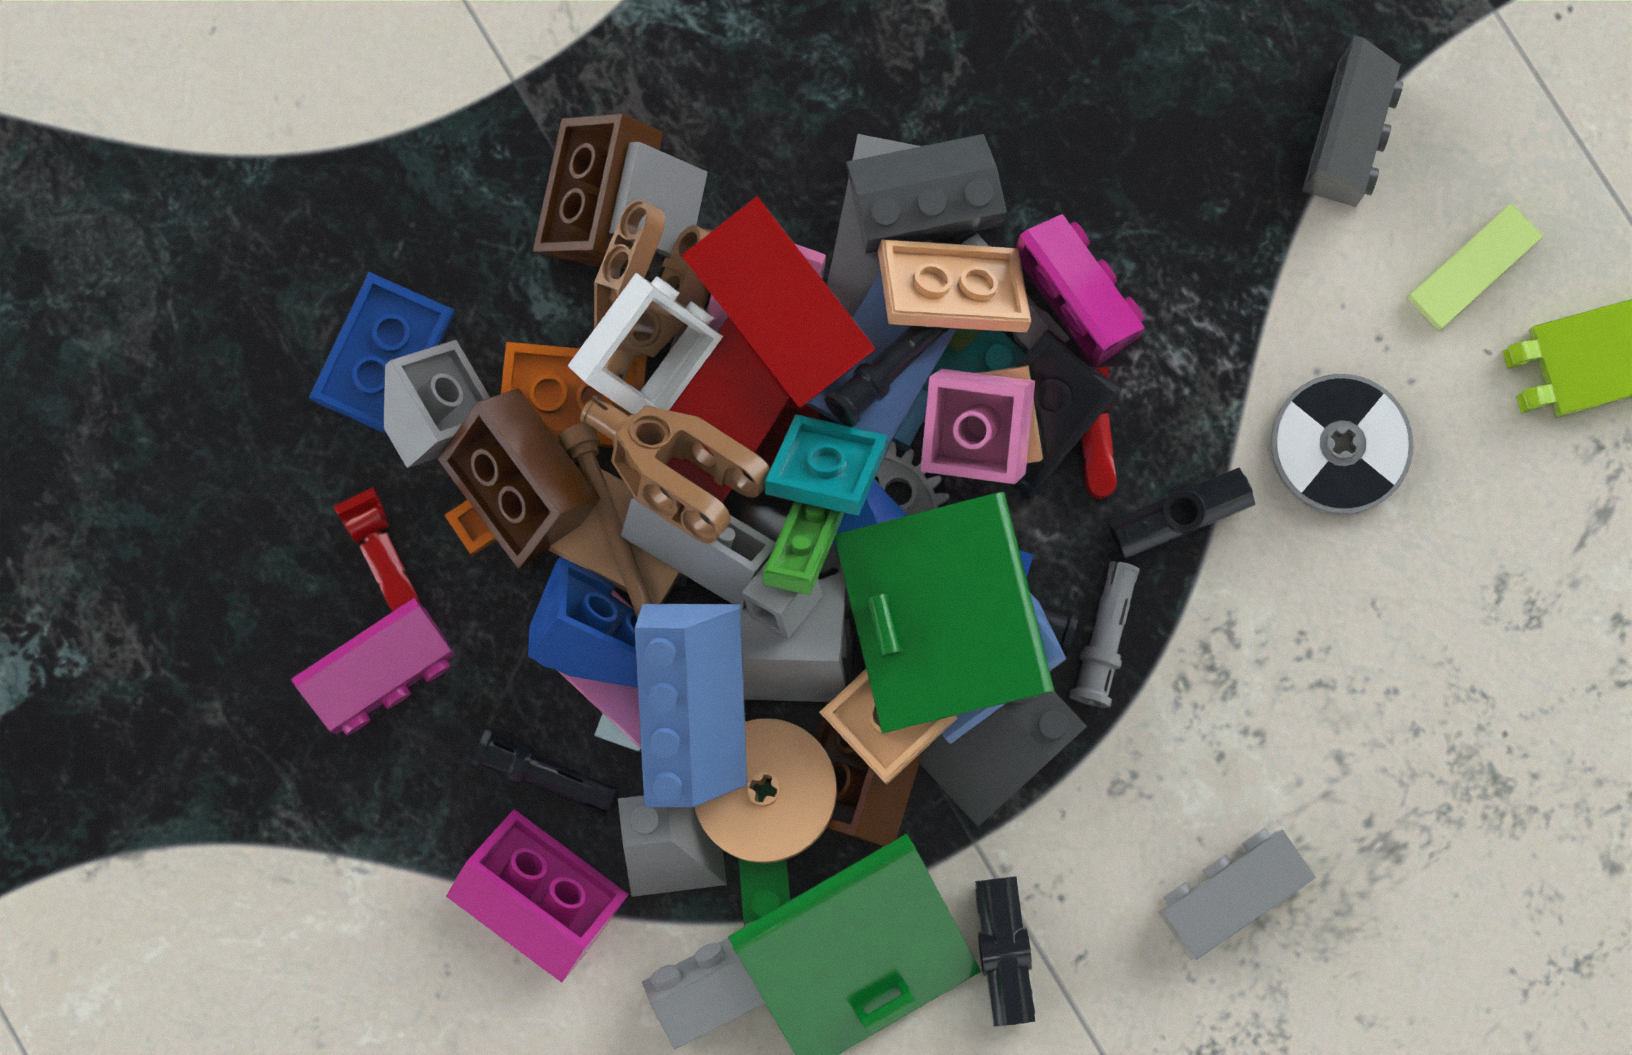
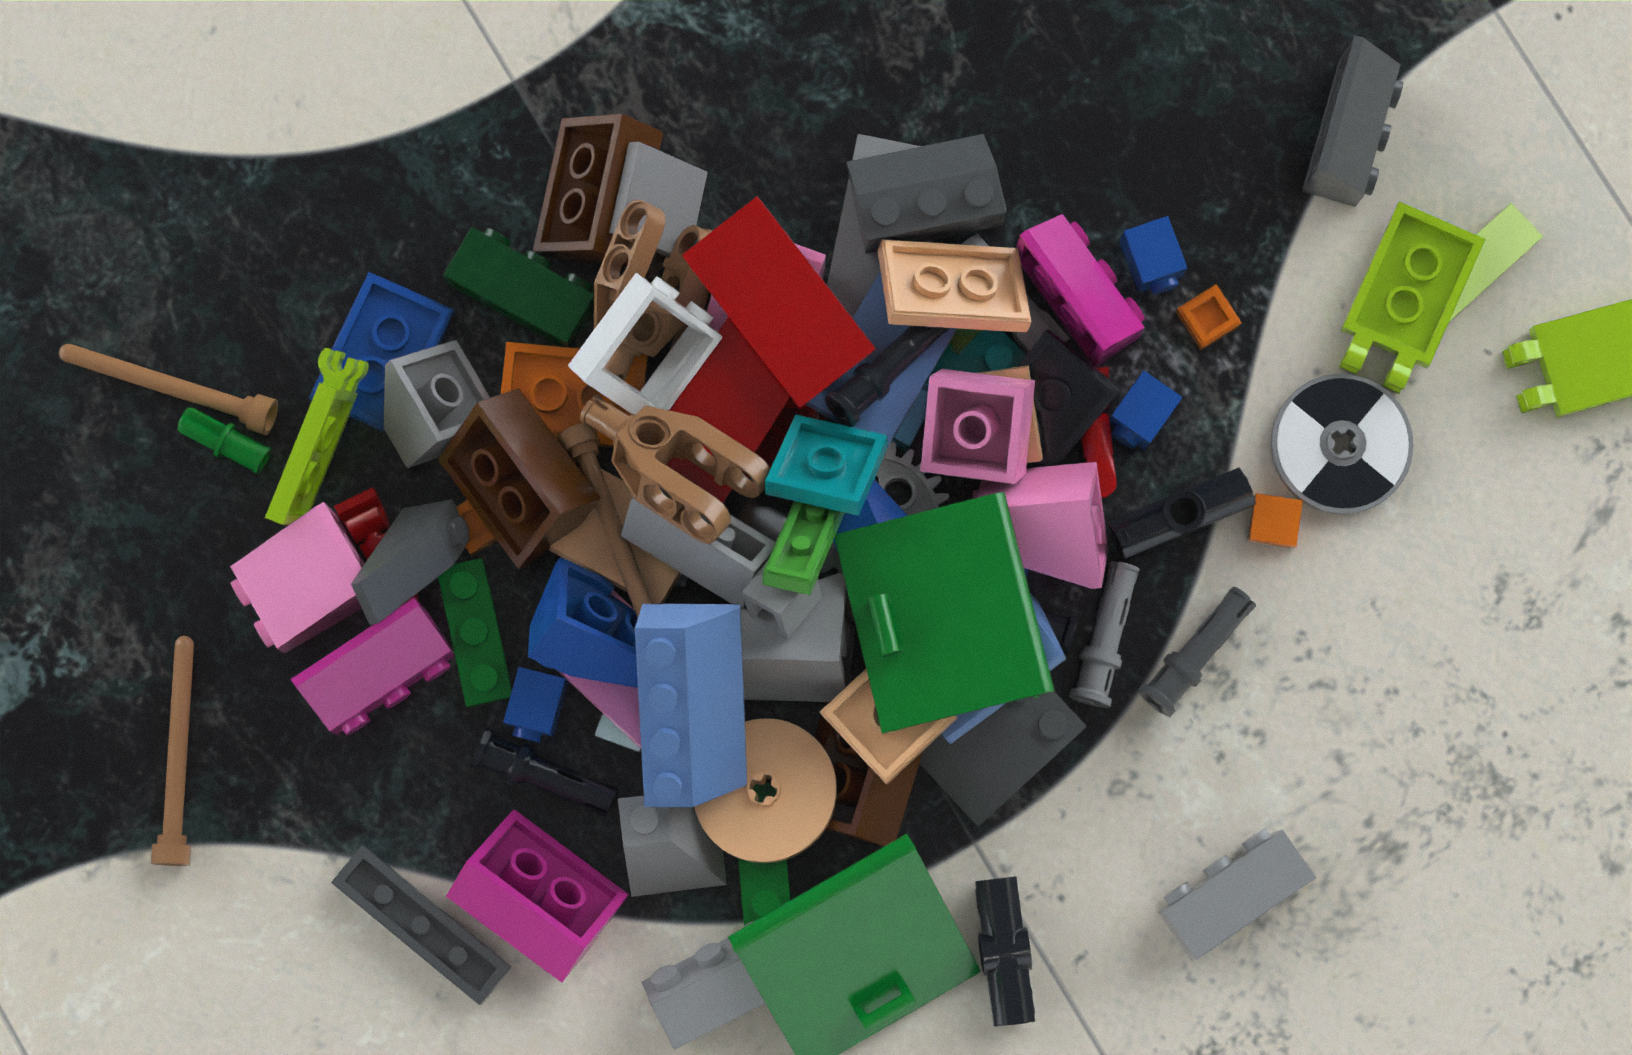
none -> medium nougat piece [59,344,278,436]
none -> medium nougat piece [151,636,194,866]
none -> green axle [177,408,272,474]
none -> bright pink slope [230,502,365,653]
none -> lime tile [265,348,369,525]
none -> dark grey plate [331,845,512,1005]
none -> dark grey slope [351,499,470,625]
none -> green plate [438,558,512,708]
none -> dark green brick [443,227,594,348]
none -> blue brick [503,667,568,743]
none -> bright pink slope [973,462,1109,589]
none -> blue brick [1109,370,1183,451]
none -> blue brick [1119,216,1187,295]
none -> dark grey pin [1138,586,1256,717]
none -> orange tile [1175,284,1242,350]
none -> orange tile [1247,493,1303,549]
none -> lime tile [1339,201,1486,394]

